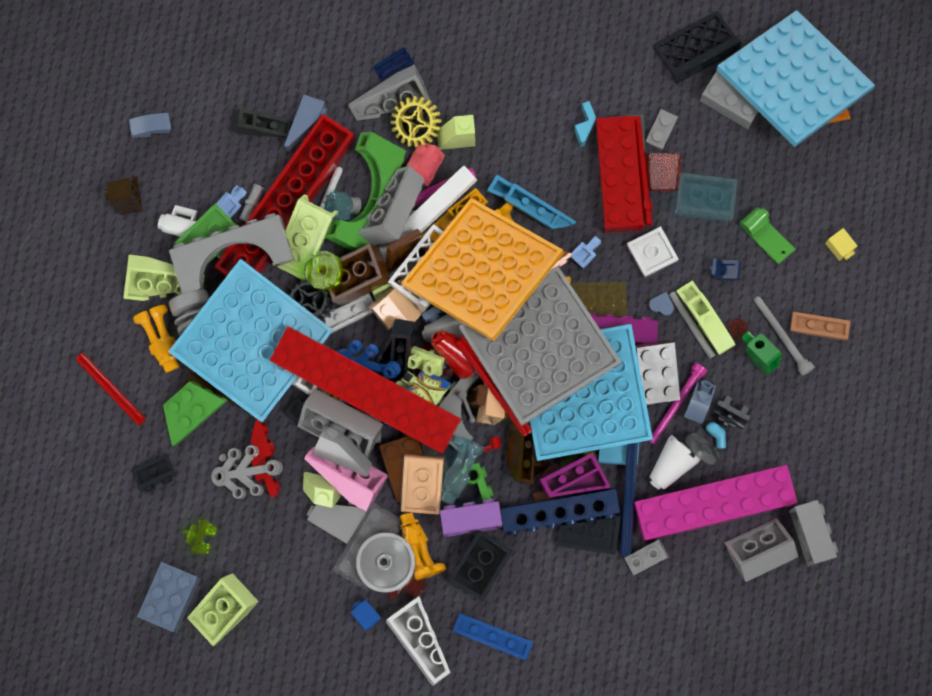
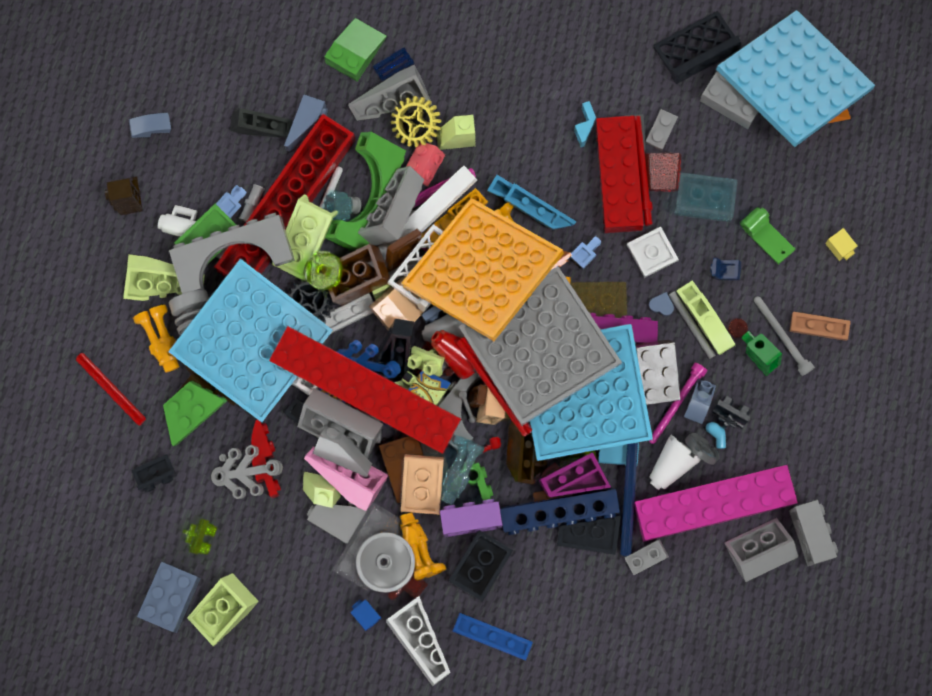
none -> bright green slope [324,18,387,82]

